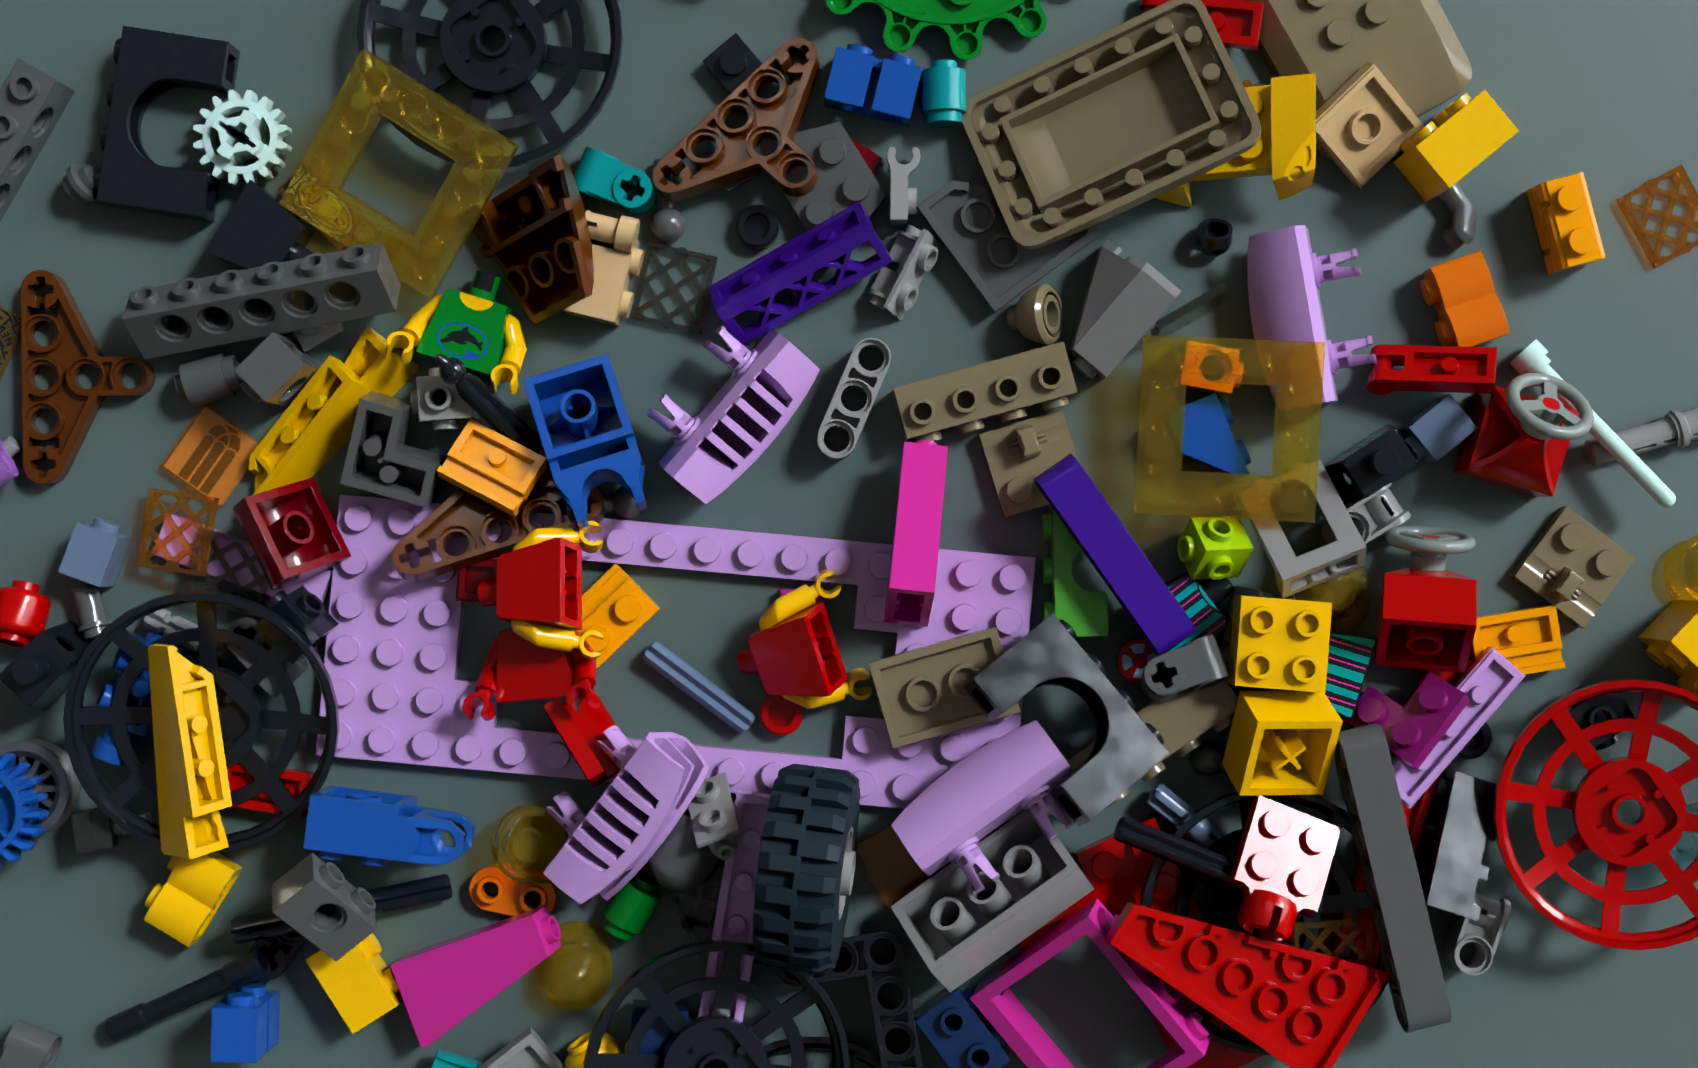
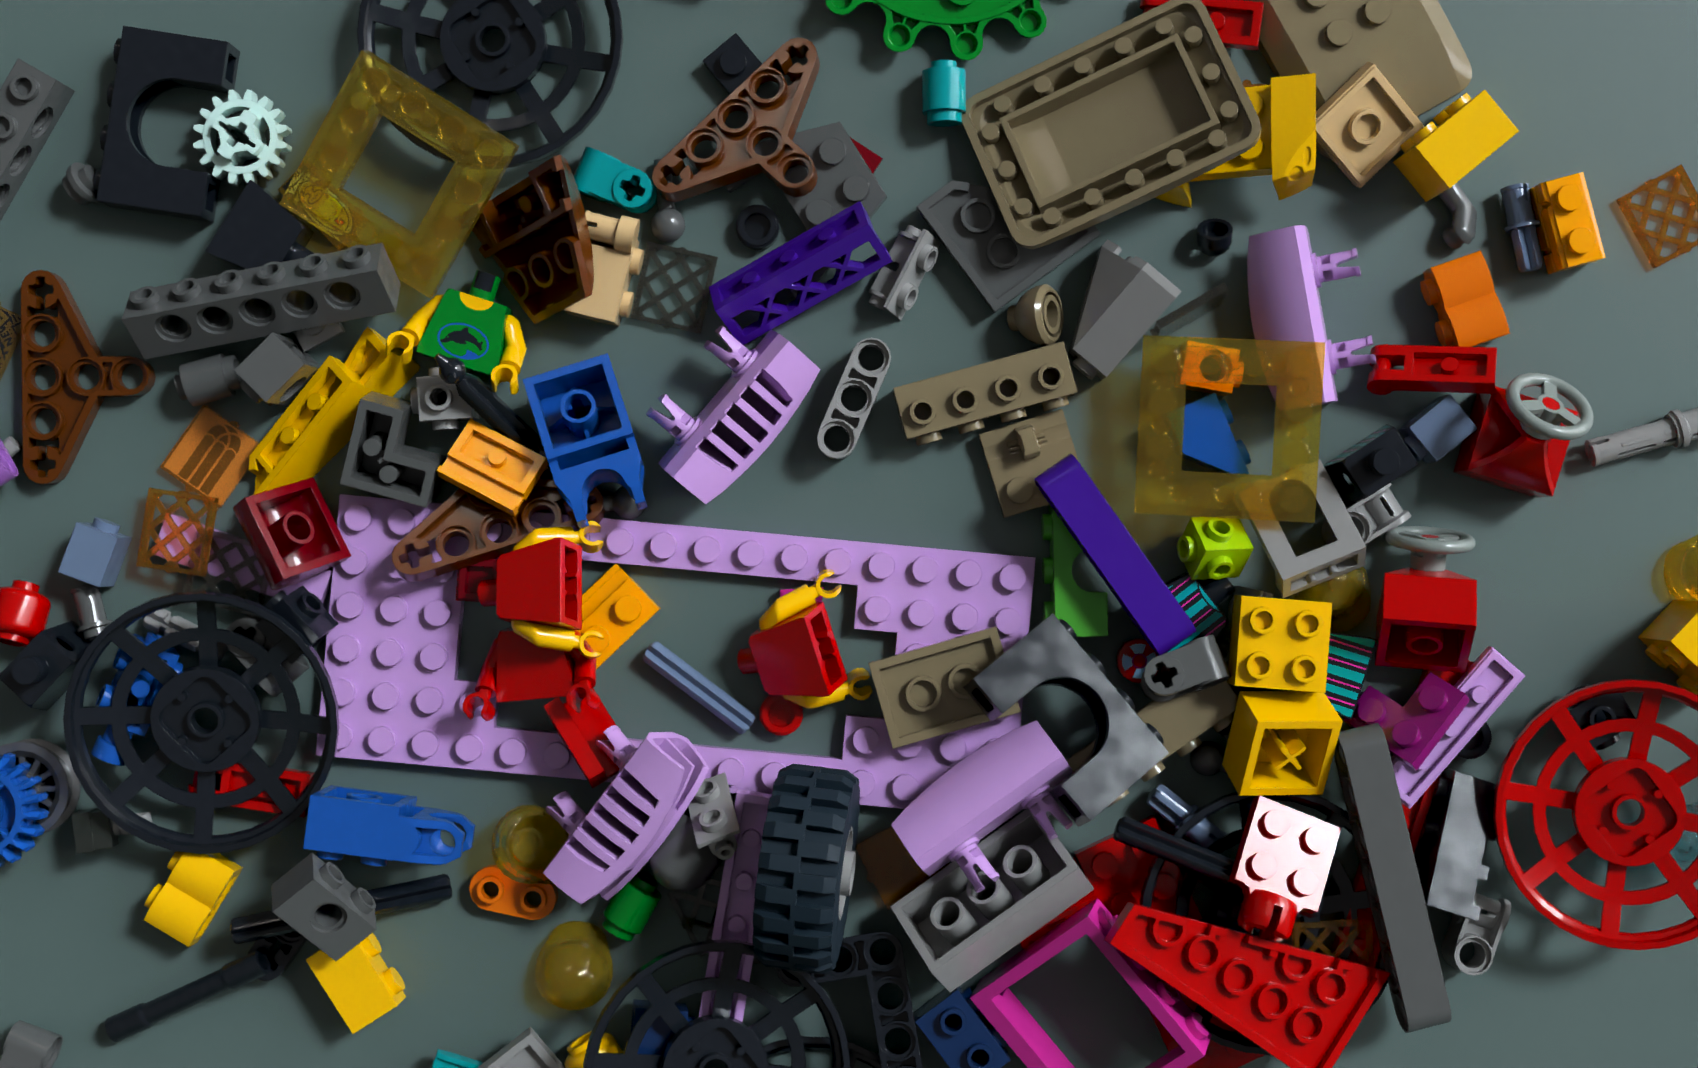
yellow wedge [148,644,232,860] -> none
blue piece [210,983,280,1063] -> none
dark pink slope [390,905,561,1048] -> none
blue piece [824,44,923,127] -> none
dark pink slope [884,440,948,627] -> none
light grey plate [887,147,921,226] -> none
light orange plate [1470,604,1566,675] -> none
light aqua piece [1510,339,1676,508] -> none
dark tan hinge [1510,506,1637,628] -> none
none -> sand blue axle [1500,183,1543,272]

